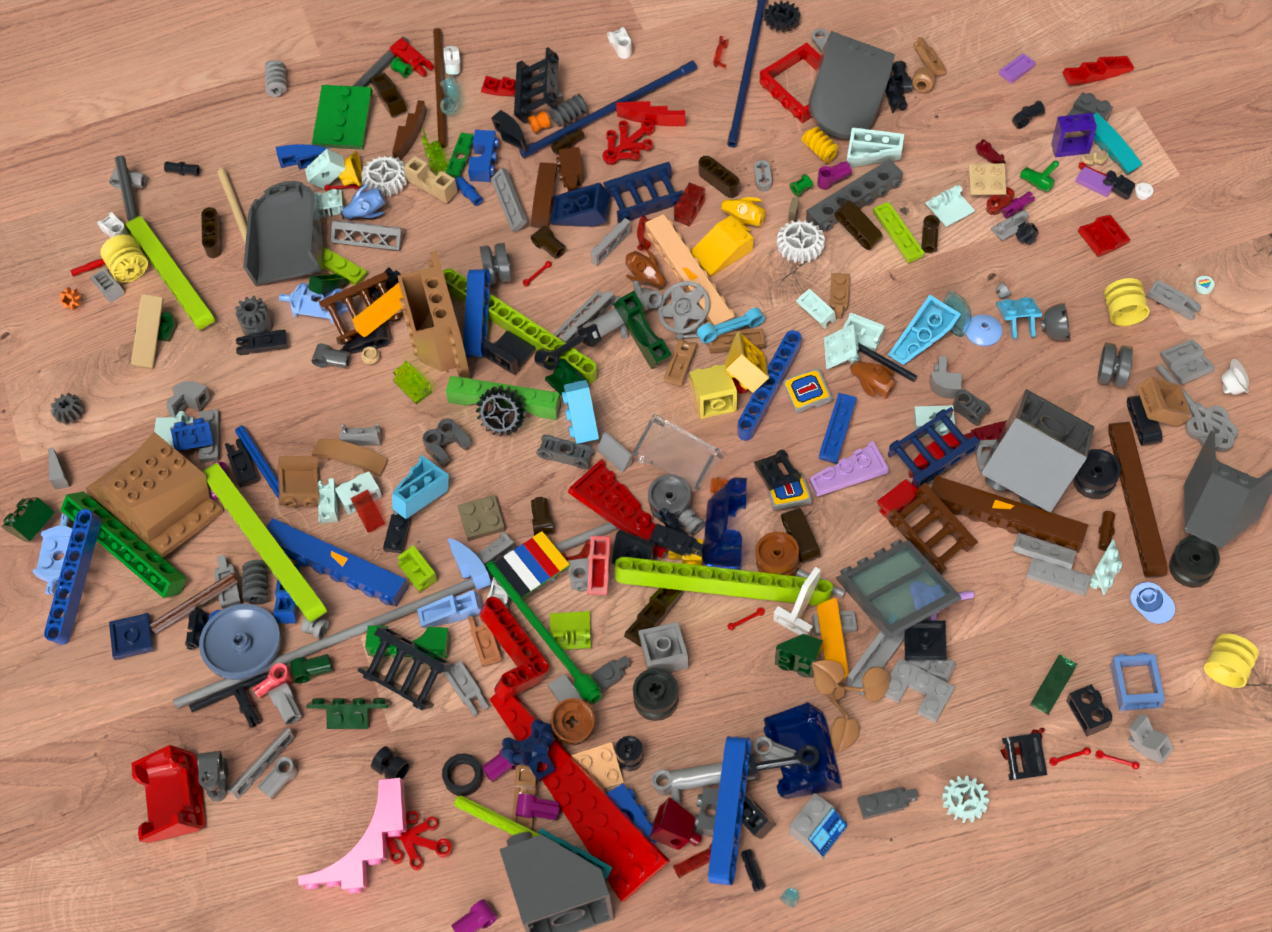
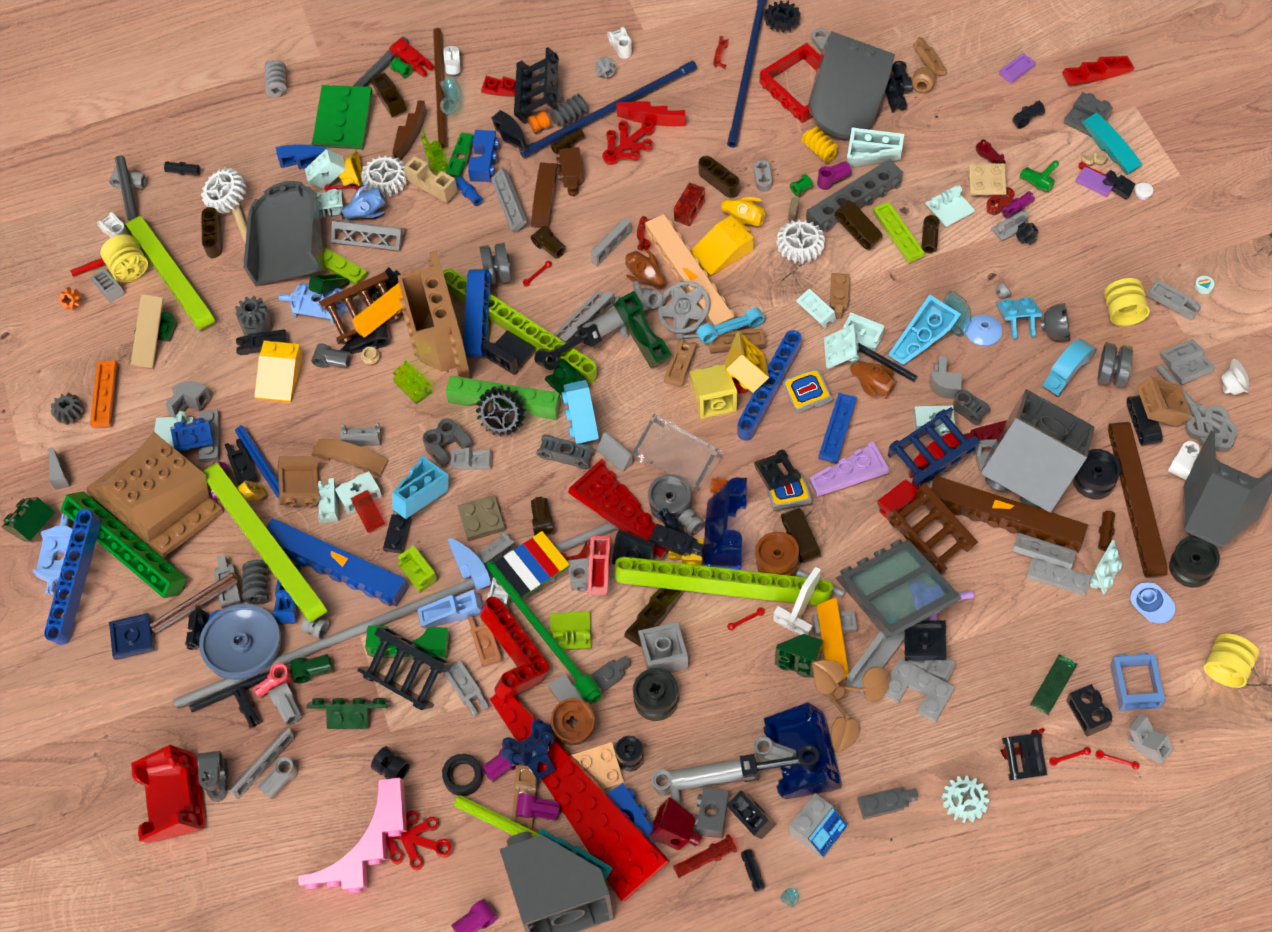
dark blue slope [551,182,610,227] -> none
dark blue fence [603,162,684,223] -> none
blue beam [708,736,751,885] -> none
dark purple window [1051,113,1097,158] -> none
red slope [1078,214,1131,257] -> none
none -> orange plate [90,360,117,428]
none -> white gear [201,167,247,214]
none -> yellow beam [238,480,266,501]
none -> slope [255,341,304,403]
none -> light grey slope [450,448,492,470]
none -> light grey gear [595,57,616,78]
none -> medium azure arch [1042,339,1097,396]
none -> white piece [1168,441,1200,480]

